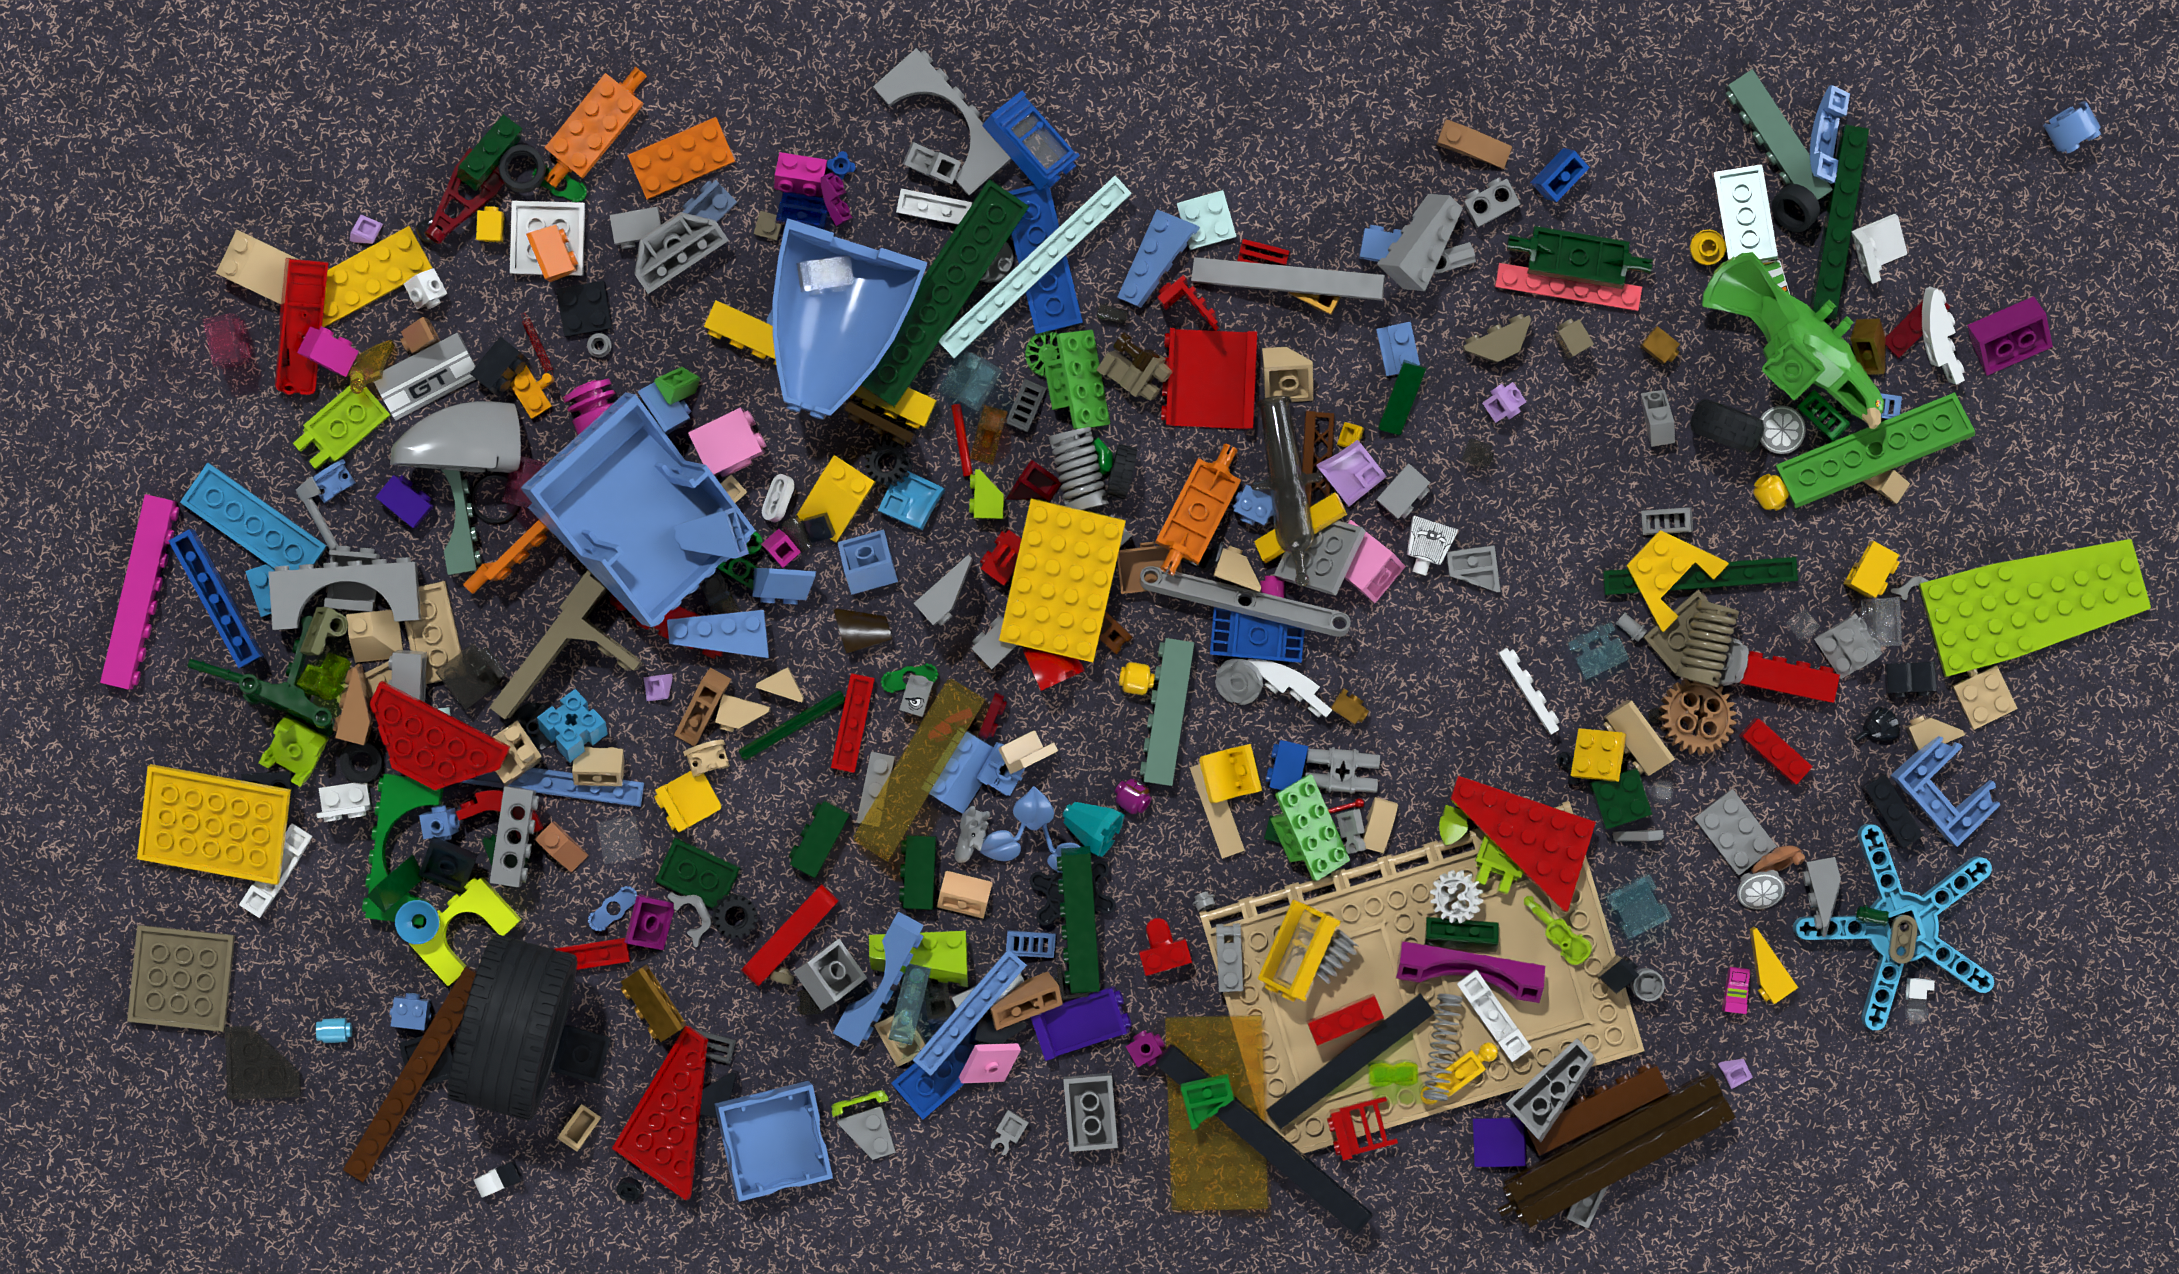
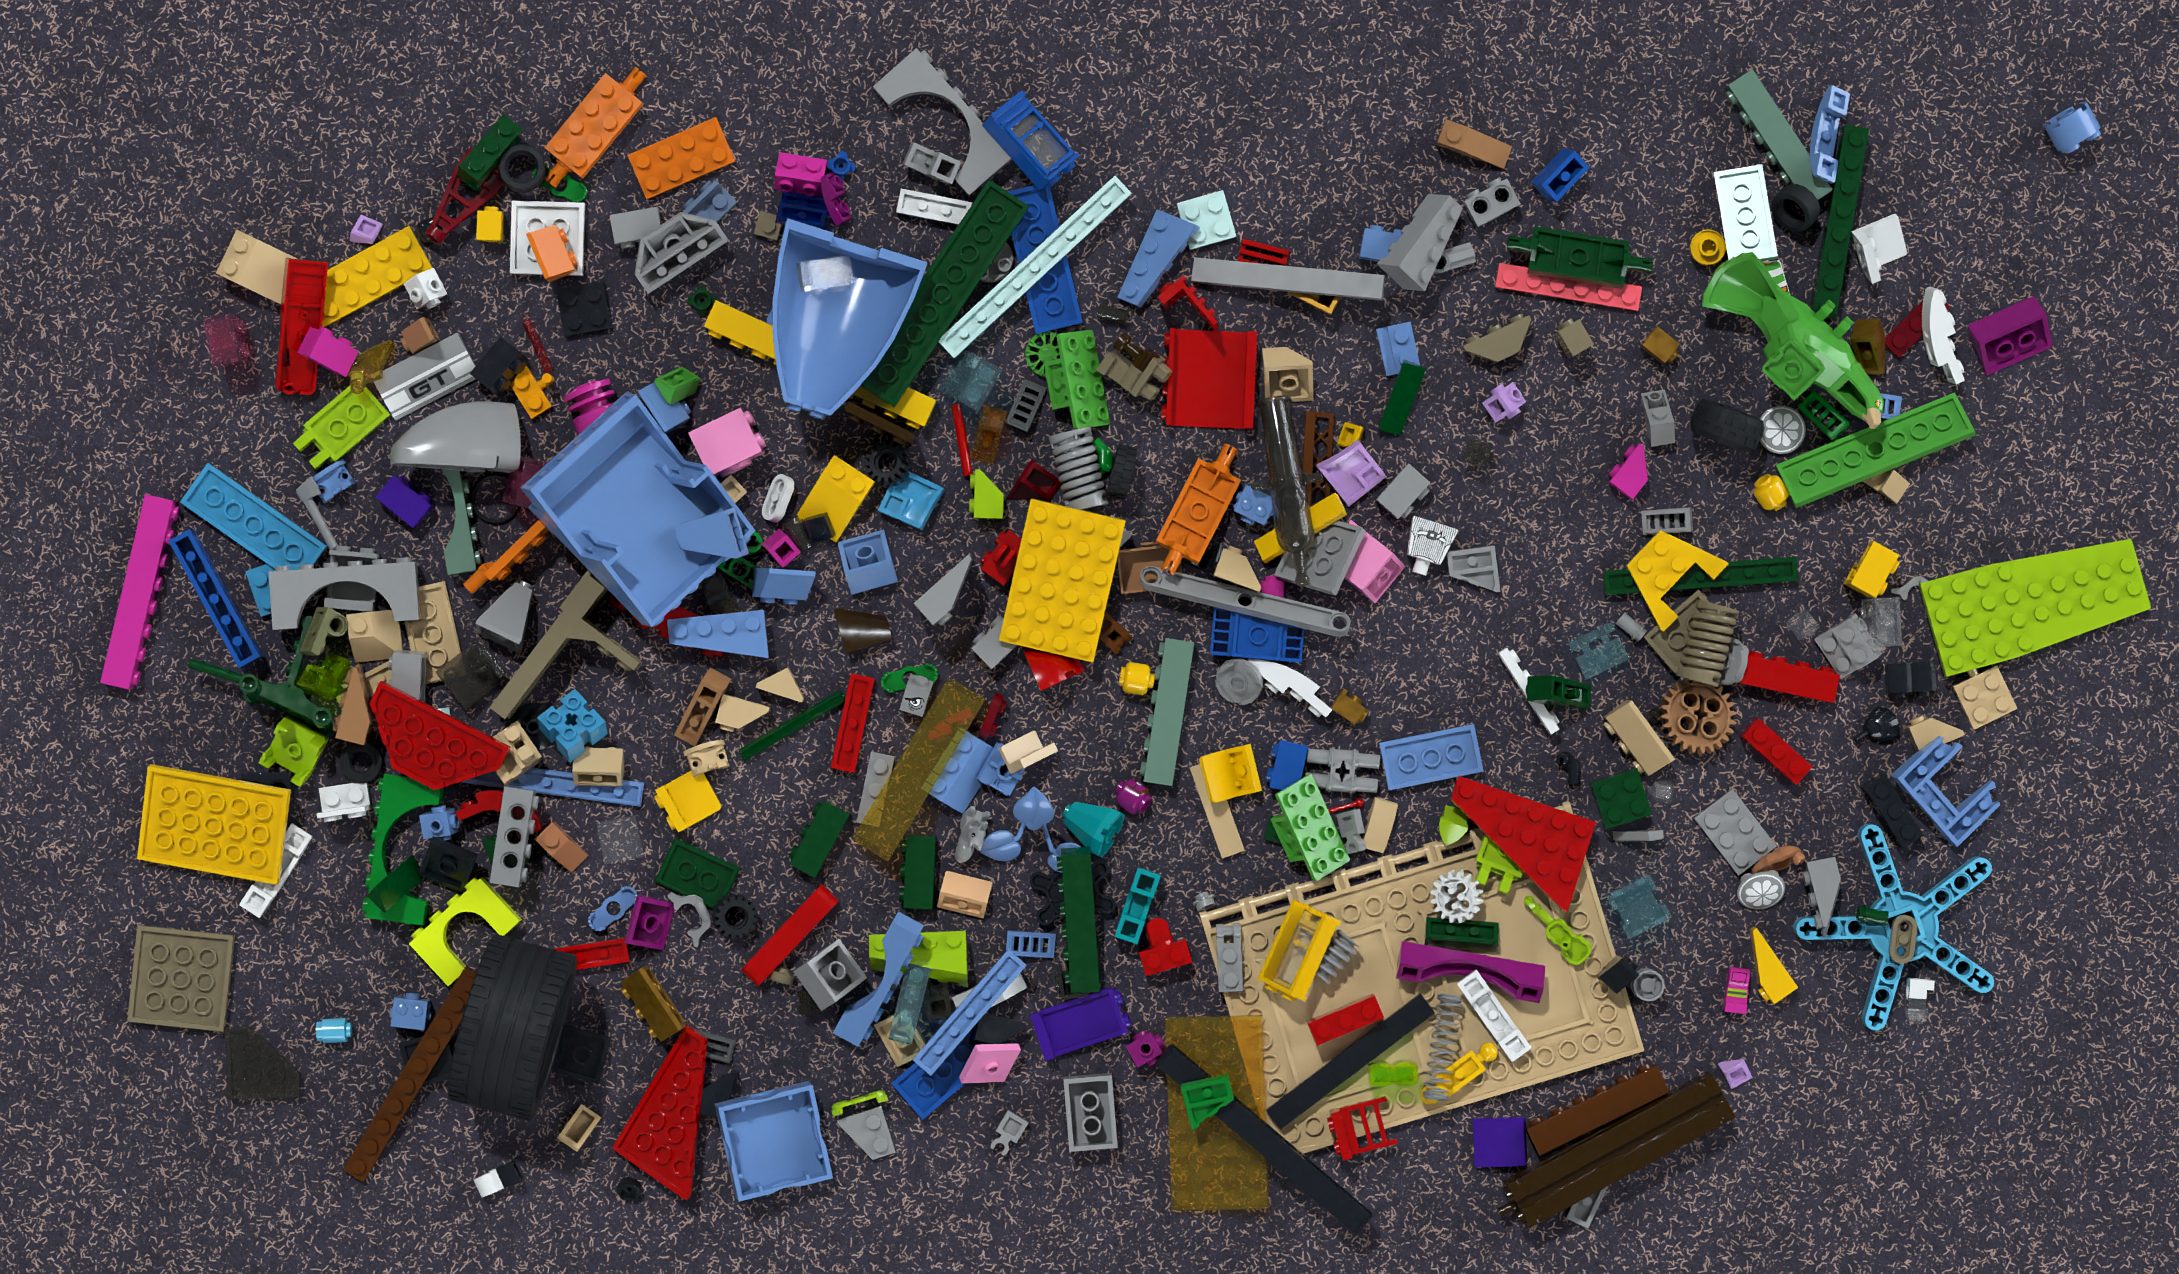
dark azure piece [395,900,440,944] -> none
light grey plate [587,333,612,358] -> none
lavender slope [644,674,673,701] -> none
medium nougat slope [990,971,1063,1030] -> none
light grey wedge [1506,1038,1596,1142] -> none
yellow plate [1571,728,1627,782] -> none
none -> light grey slope [475,580,533,653]
none -> dark green plate [688,286,717,315]
none -> teal arch [1114,867,1161,944]
none -> medium blue plate [1379,724,1484,790]
none -> dark green slope [1526,675,1591,709]
none -> dark pink slope [1608,443,1648,500]

